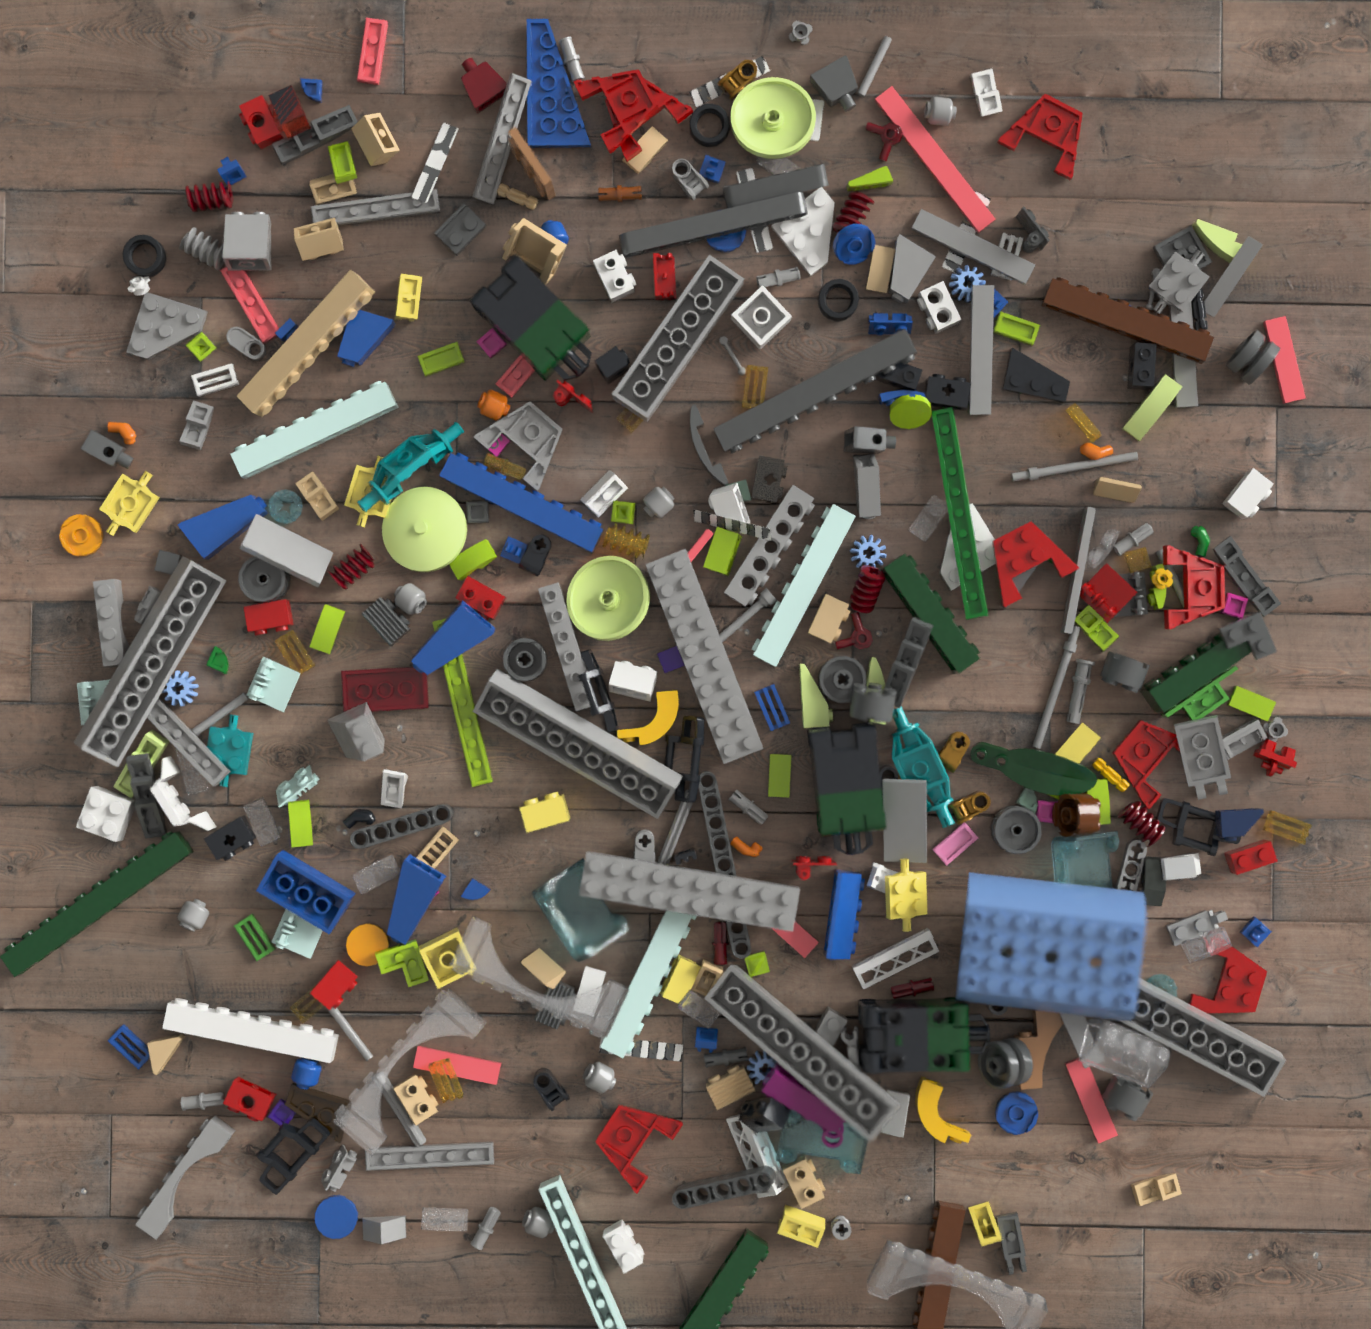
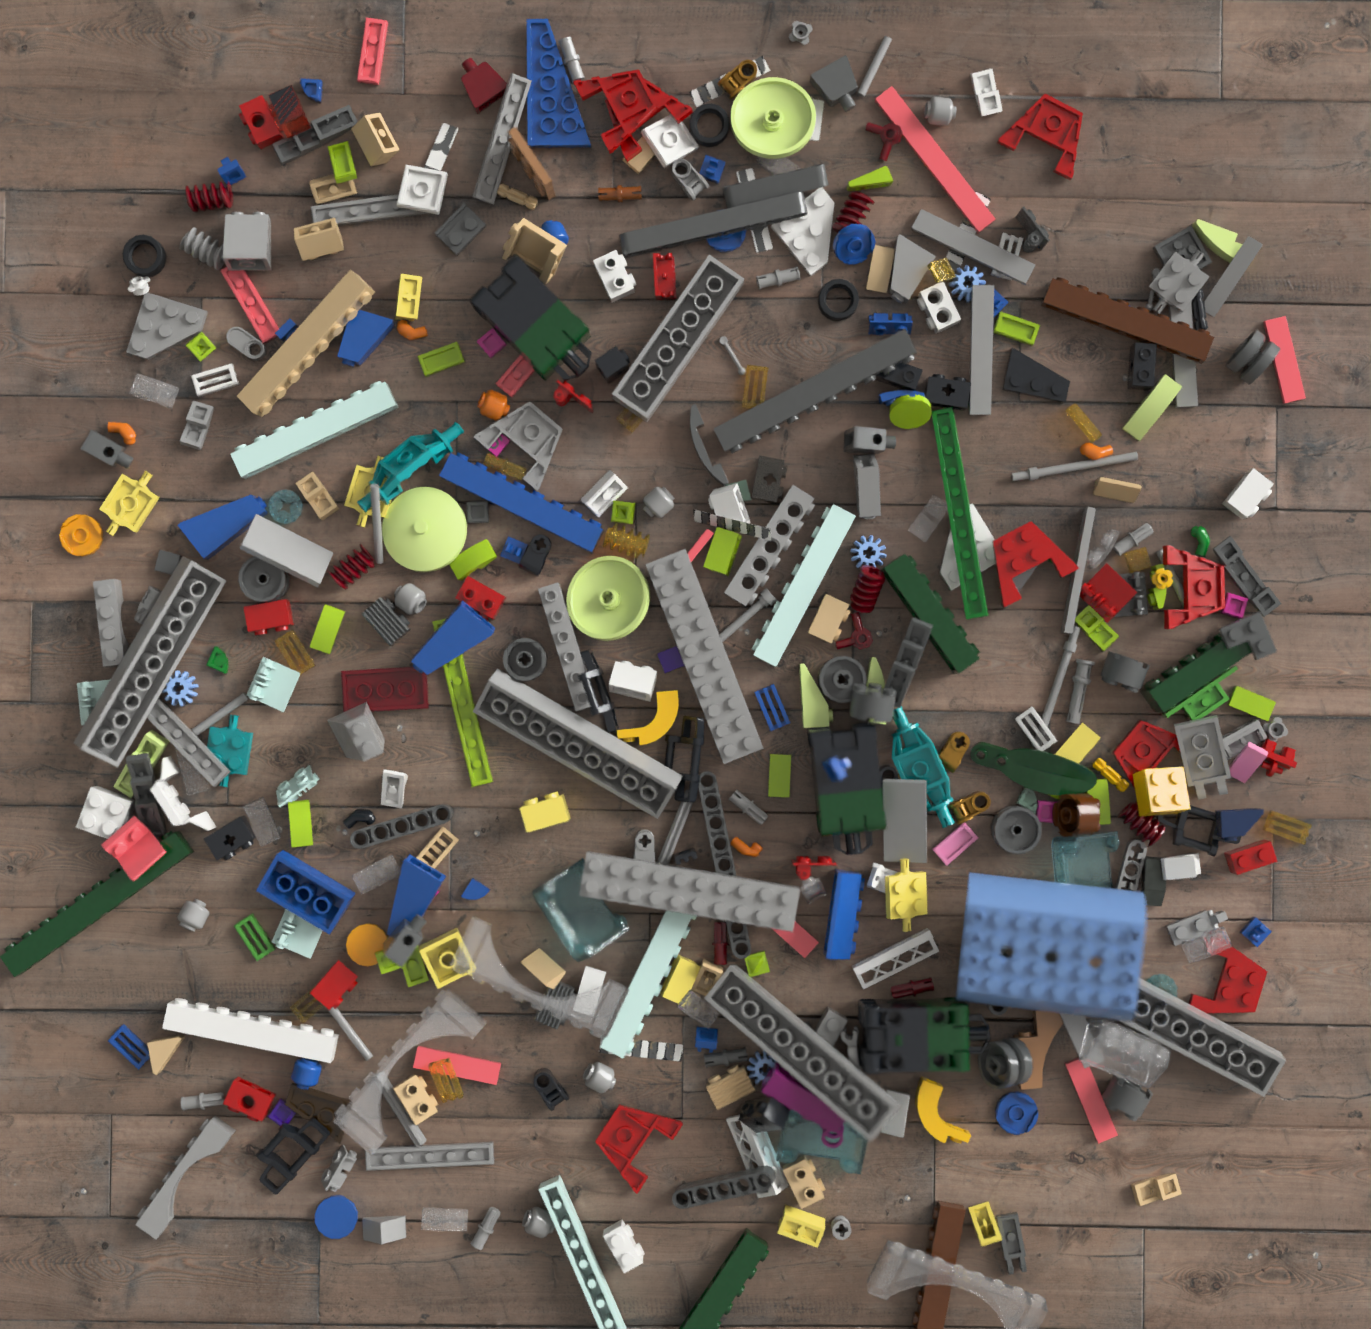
white brick [731,285,792,349] -> none
none -> coral bracket [102,816,166,881]
none -> clear slope [129,374,179,409]
none -> light grey bar [370,484,384,564]
none -> dark grey torso [383,914,427,967]
none -> white tile [396,165,448,215]
none -> orange arm [397,320,428,340]
none -> white tile [641,115,699,168]
none -> clear slope [800,876,827,904]
none -> blue tile [821,757,851,782]
none -> clear yellow tile [927,258,956,284]
none -> white tile [1015,707,1058,751]
none -> brick [1133,767,1190,816]
none -> bright pink tile [1229,742,1268,783]

